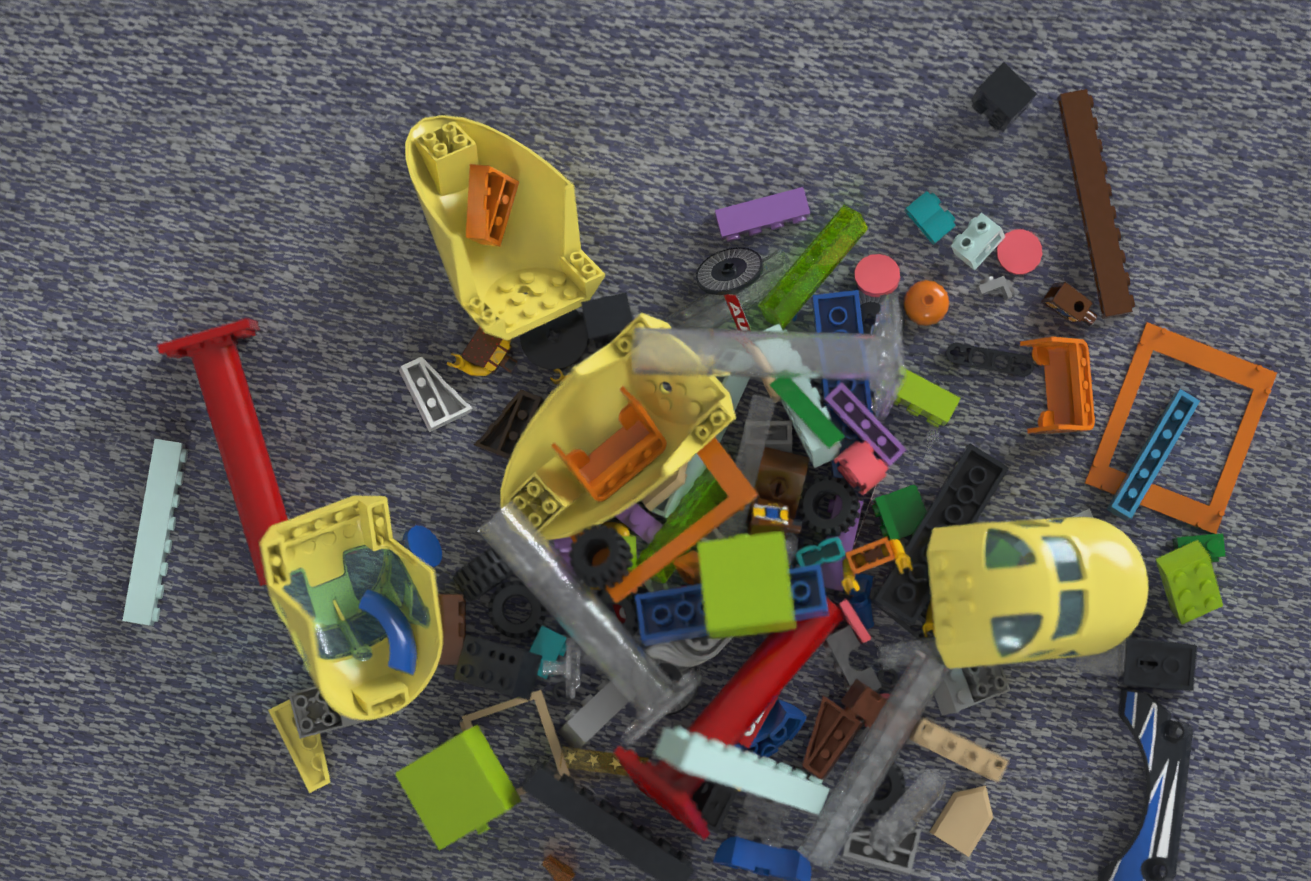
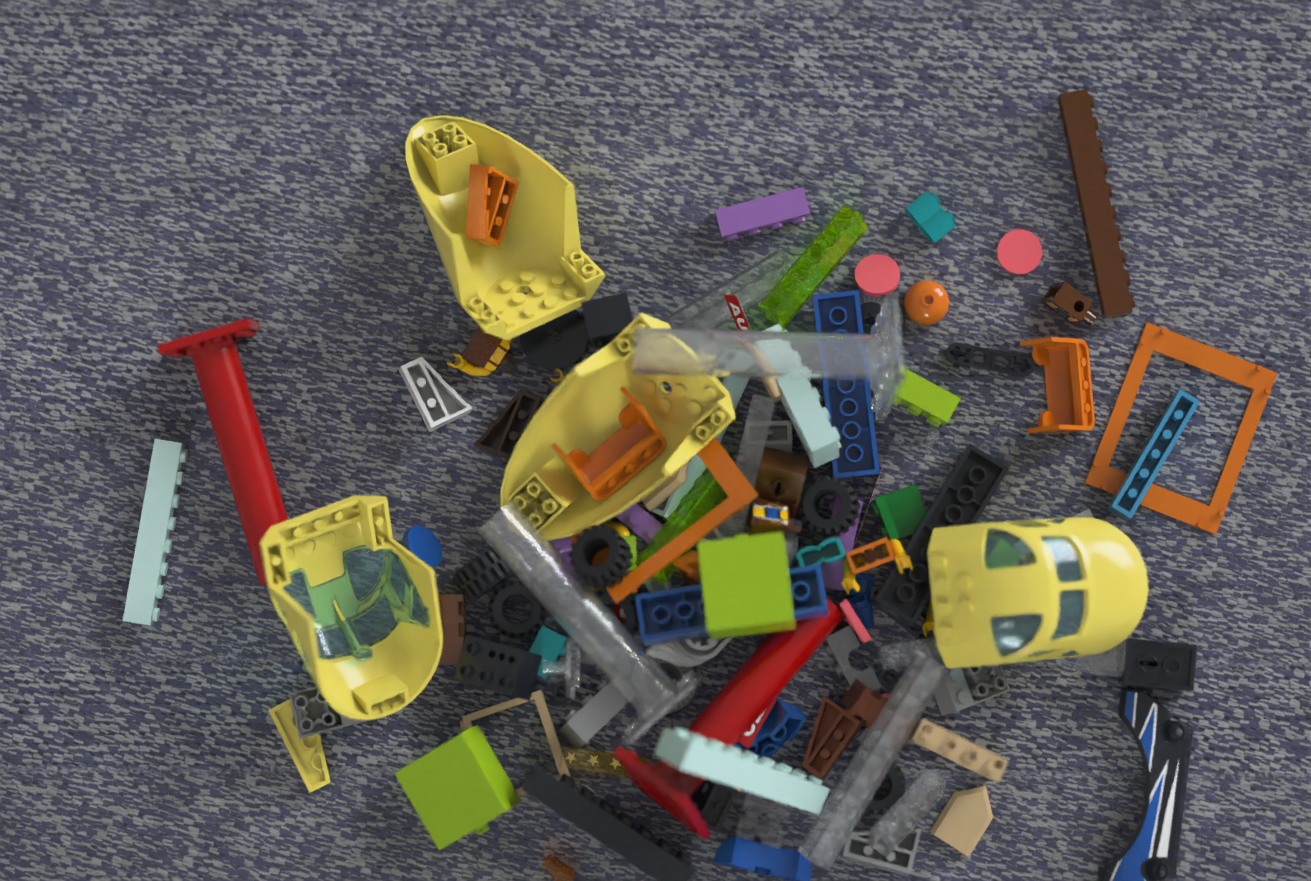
blue brick [358,589,417,676] -> none
piece [696,247,763,295] -> none
green sticker [770,373,845,449] -> none
medium lavender brick [823,383,906,467] -> none
coral brick [834,441,888,495] -> none
light aqua brick [951,212,1005,270] -> none
black piece [971,62,1037,132] -> none
light grey bracket [976,276,1014,301] -> none
lime brick [1155,540,1223,625] -> none
green brick [1173,533,1226,563] -> none

